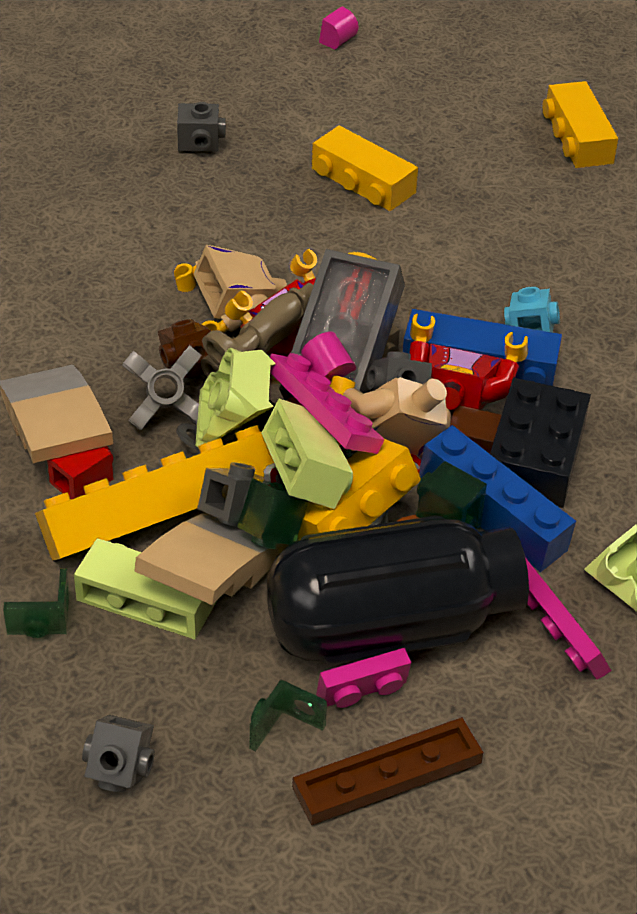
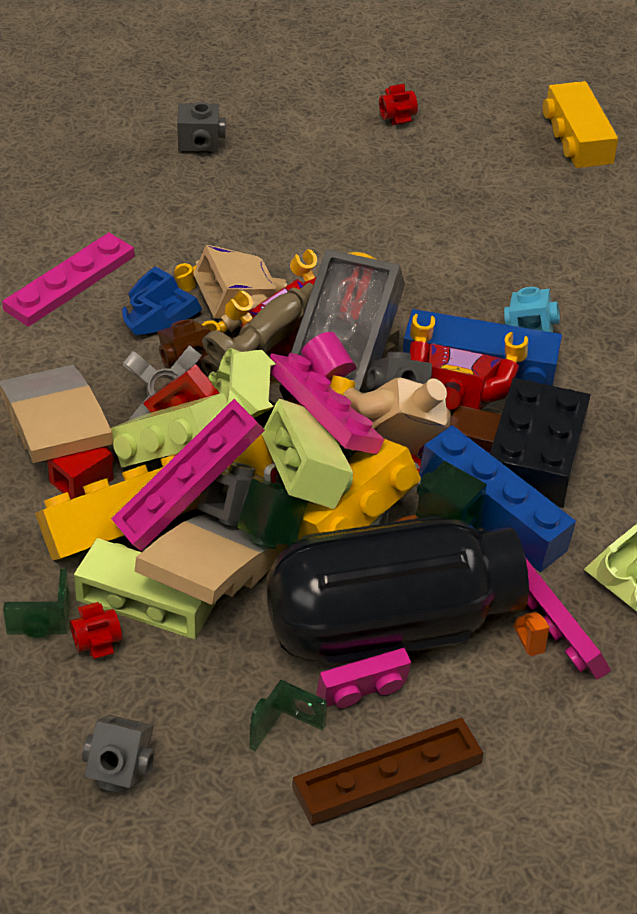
yellow brick [312,125,418,211] -> none
dark pink brick [319,6,359,50] -> none
none -> dark pink plate [2,232,135,327]
none -> red gear [70,602,122,659]
none -> yellowish green brick [110,392,228,467]
none -> dark pink plate [111,399,265,551]
none -> blue brick [122,266,203,335]
none -> red plate [143,364,219,413]
none -> red gear [379,84,418,125]
none -> orange tile [513,612,550,656]

